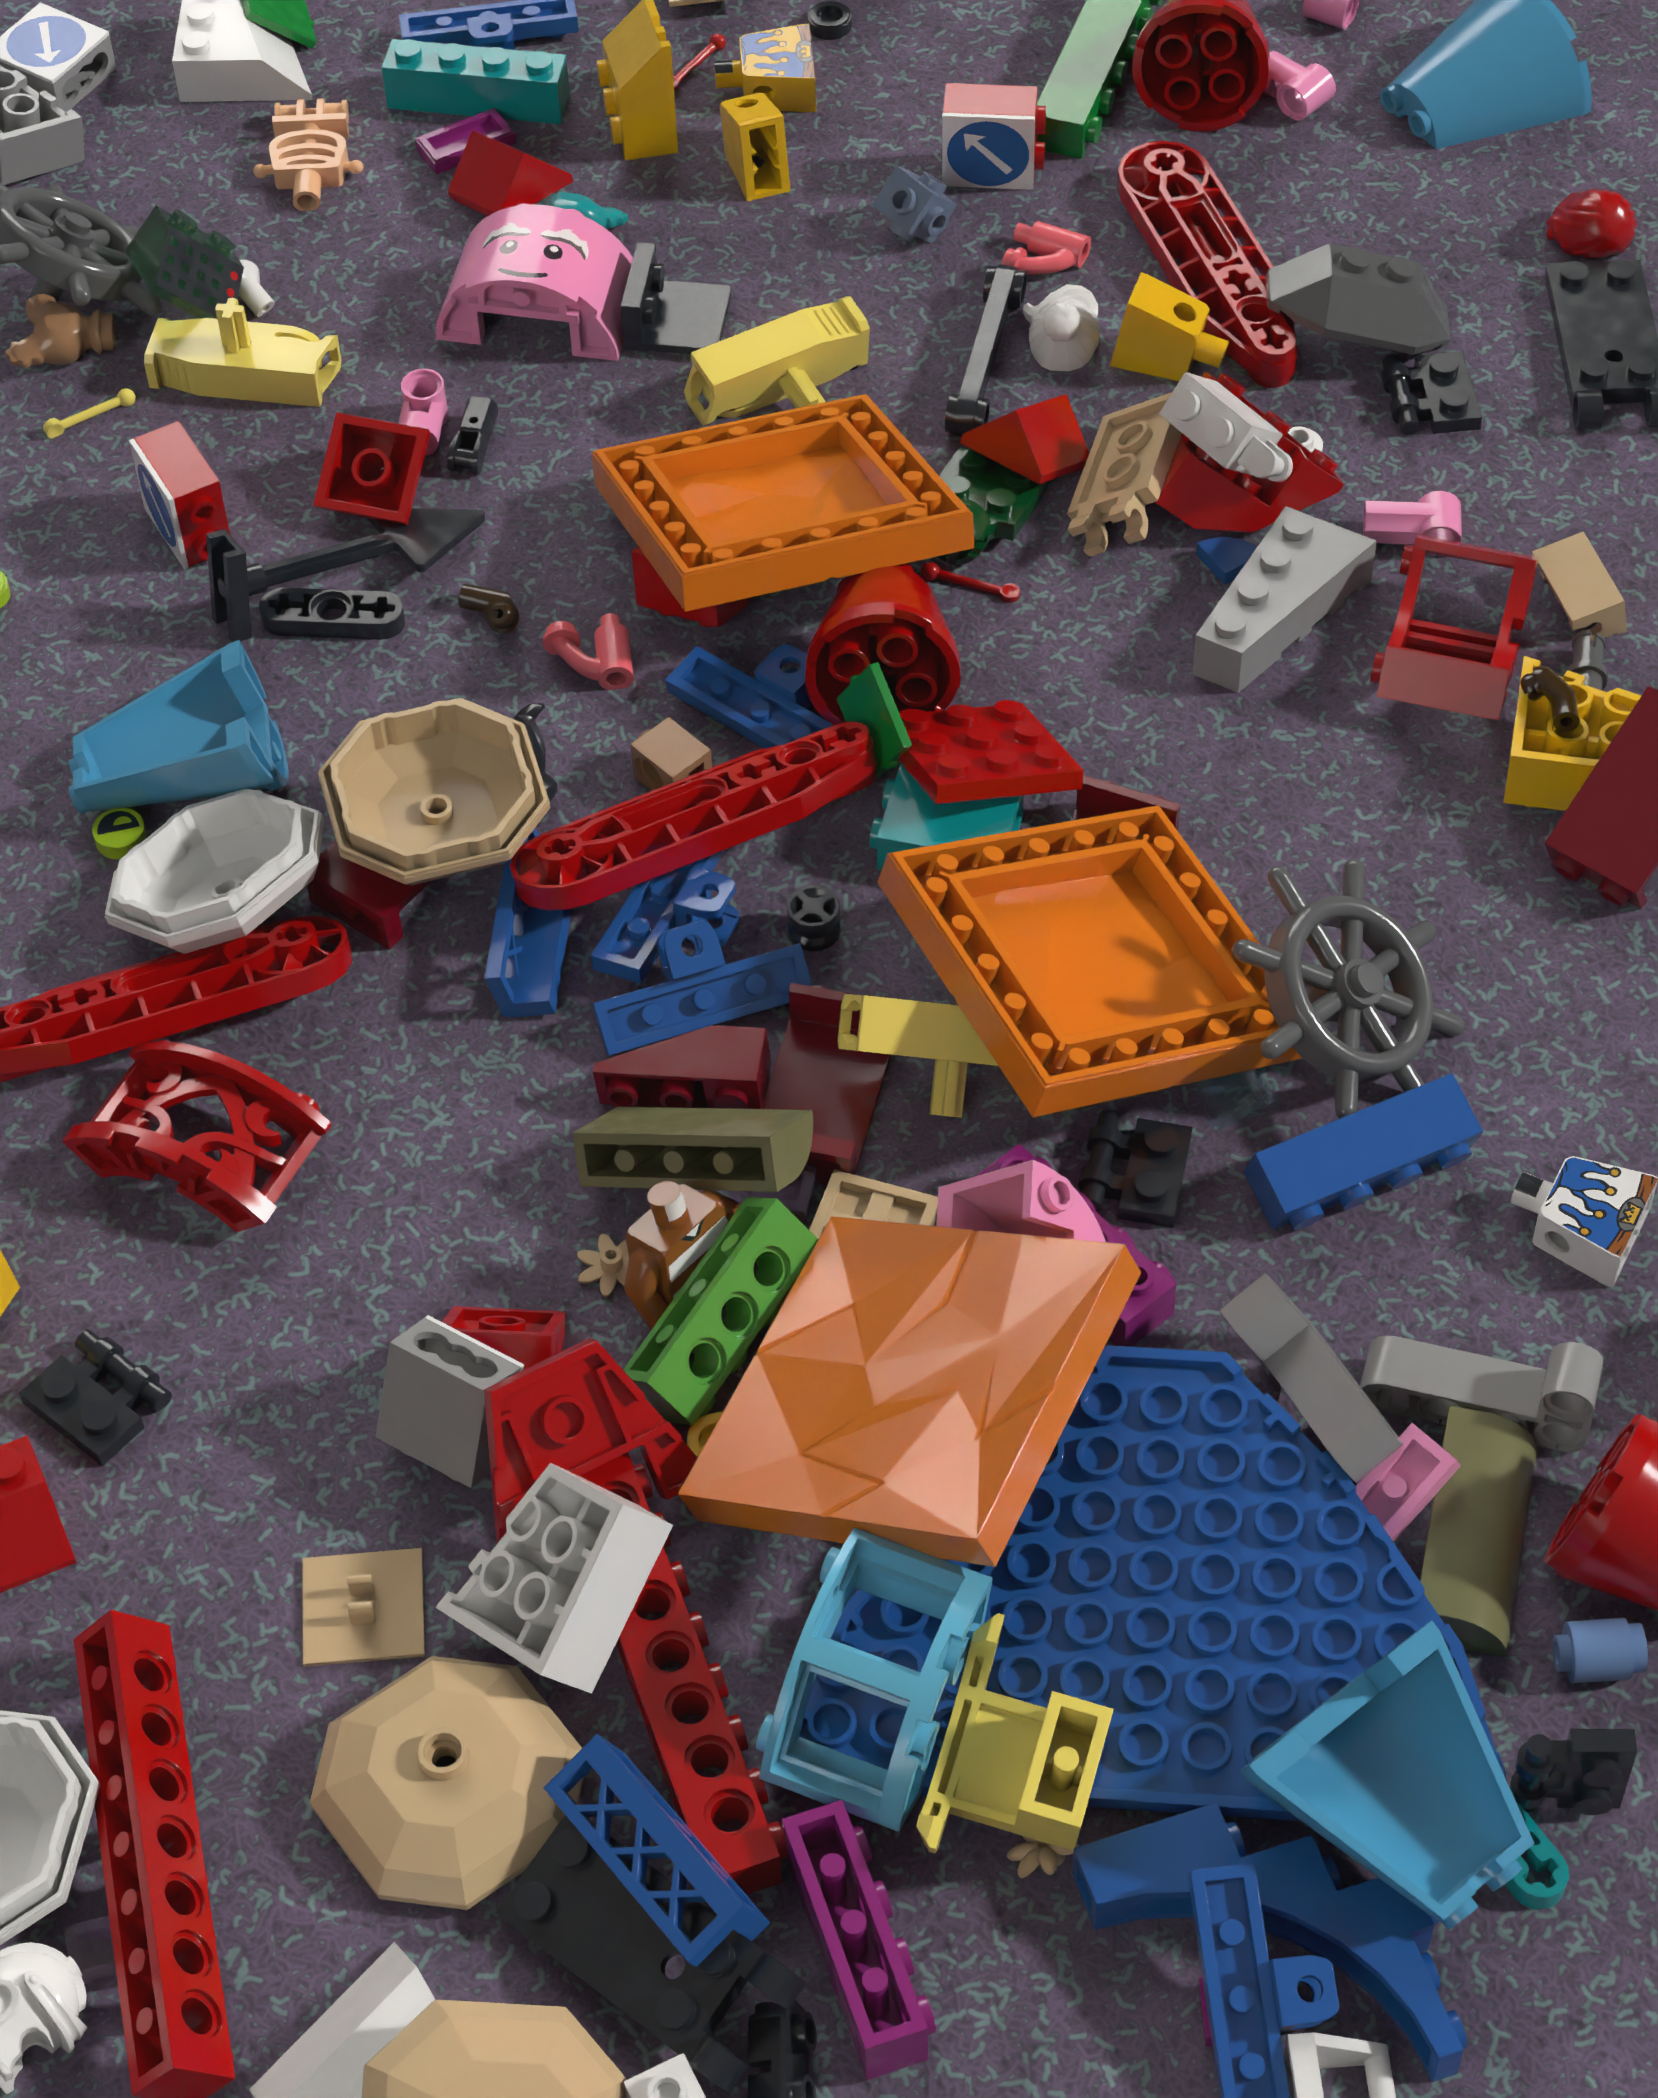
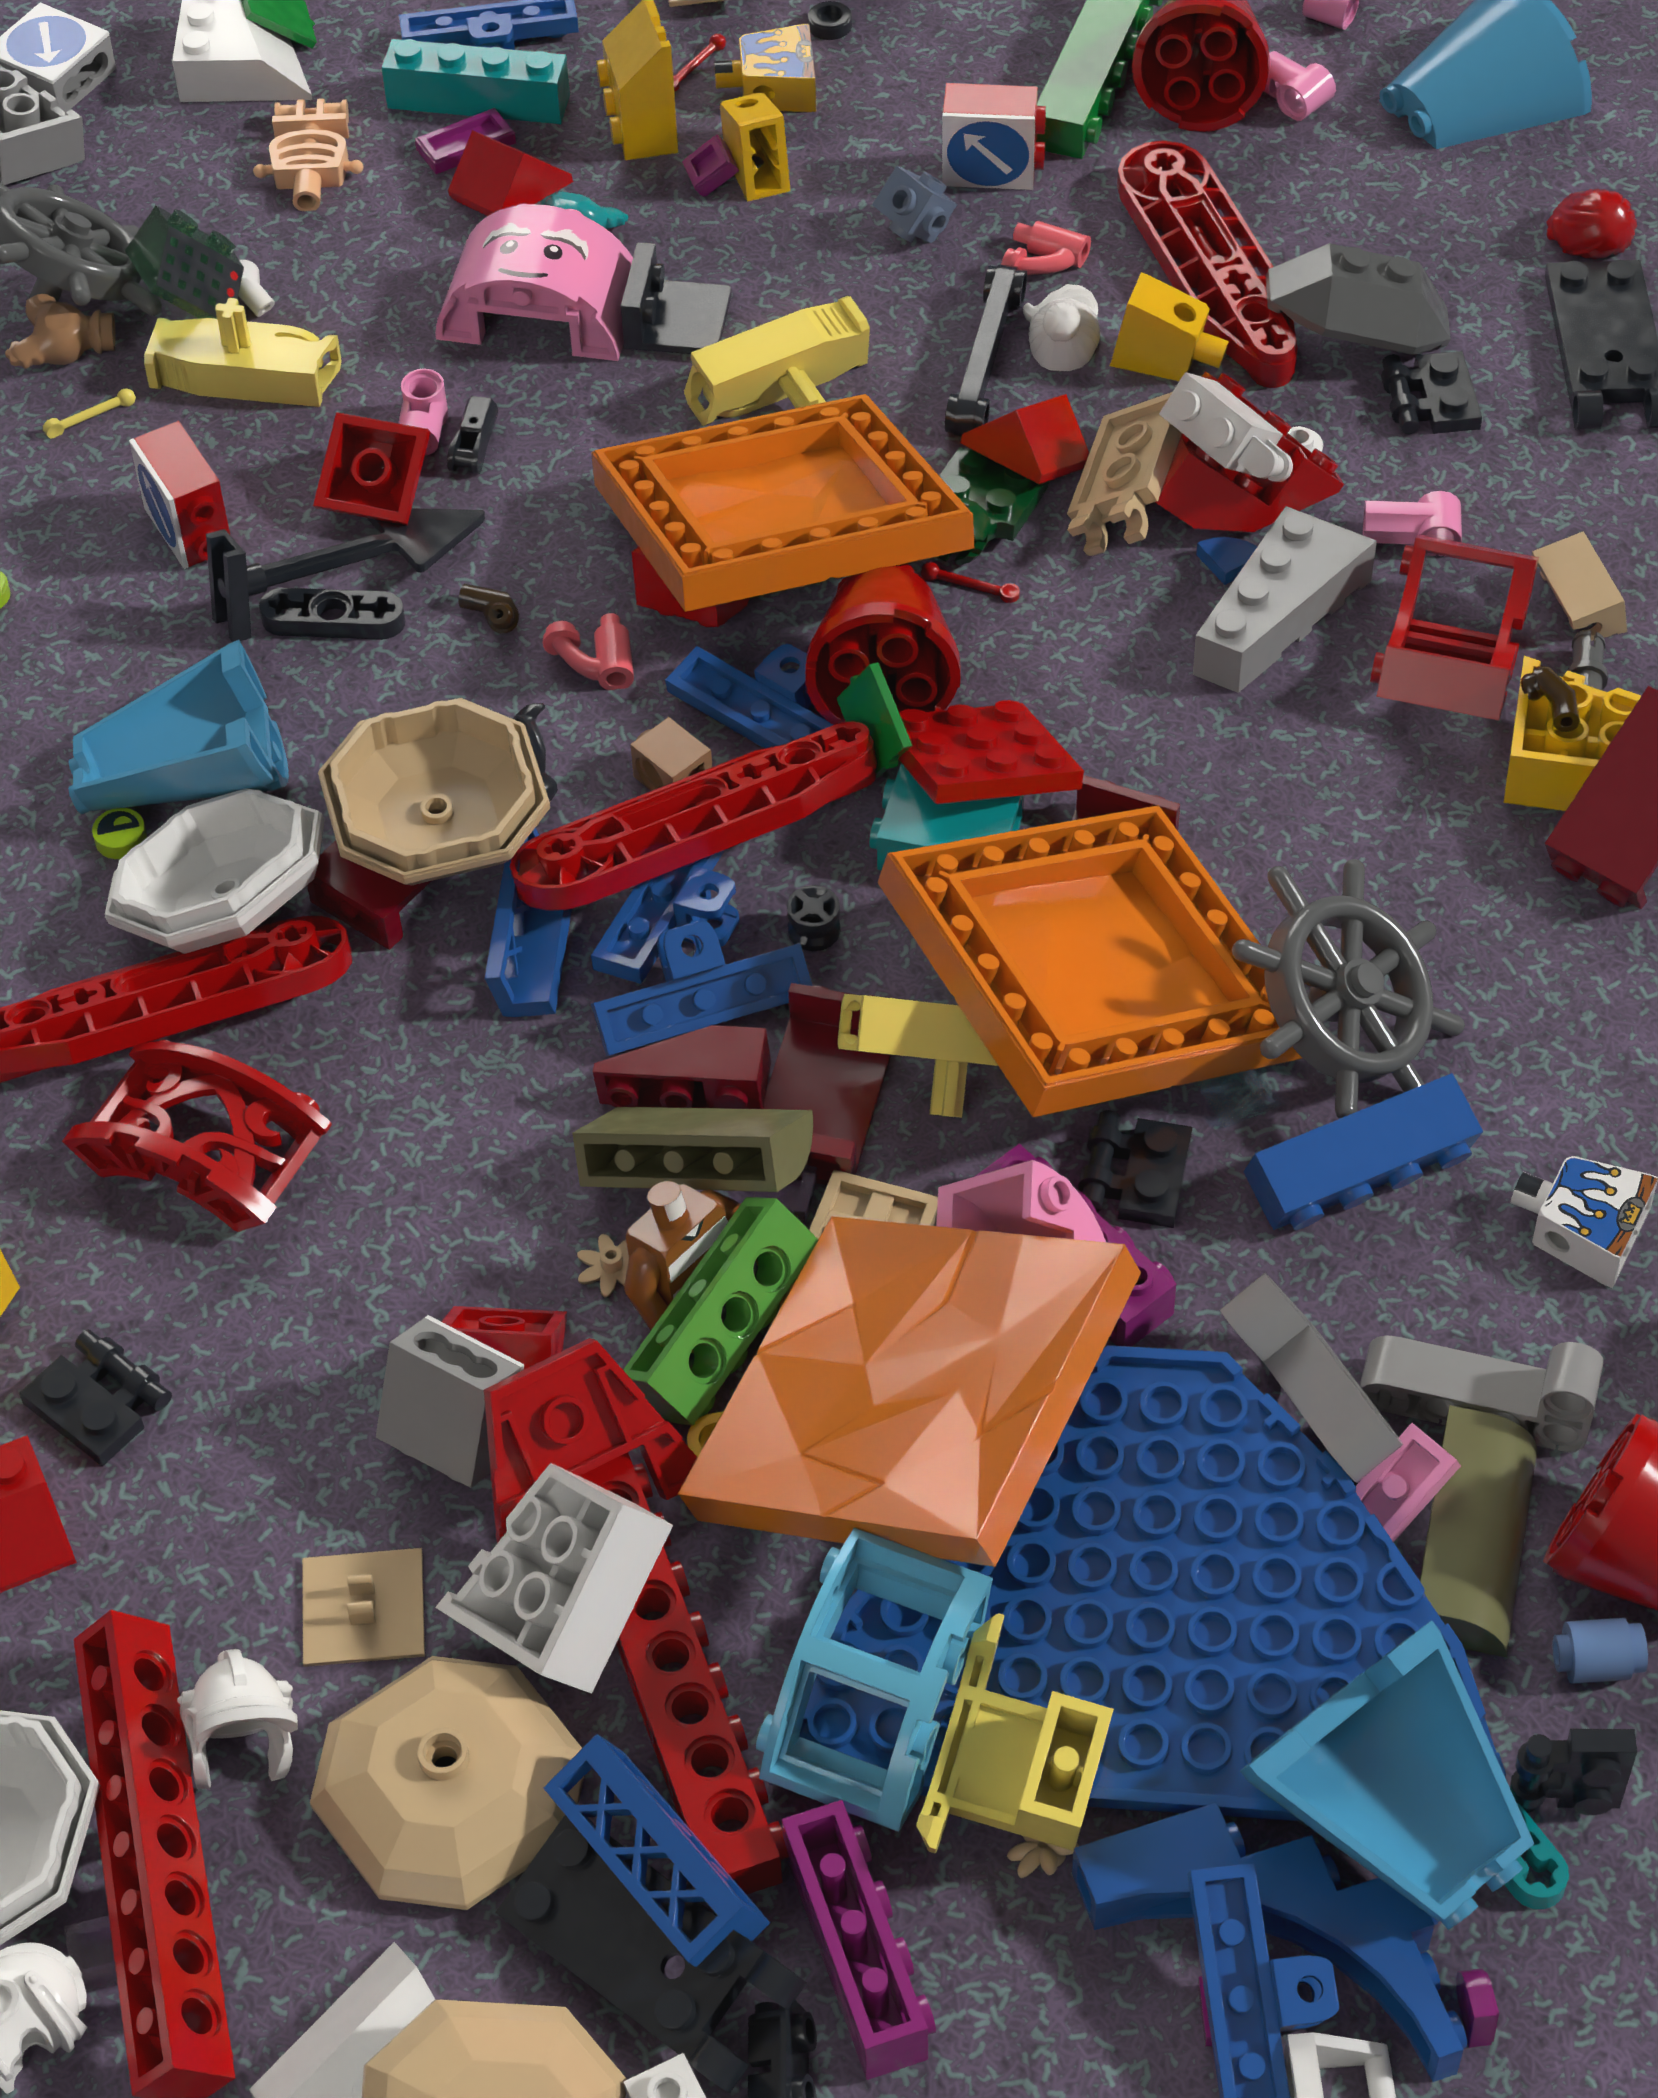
none -> white helmet [177,1649,298,1789]
none -> magenta tile [682,134,739,197]
none -> magenta tile [1456,1968,1499,2048]

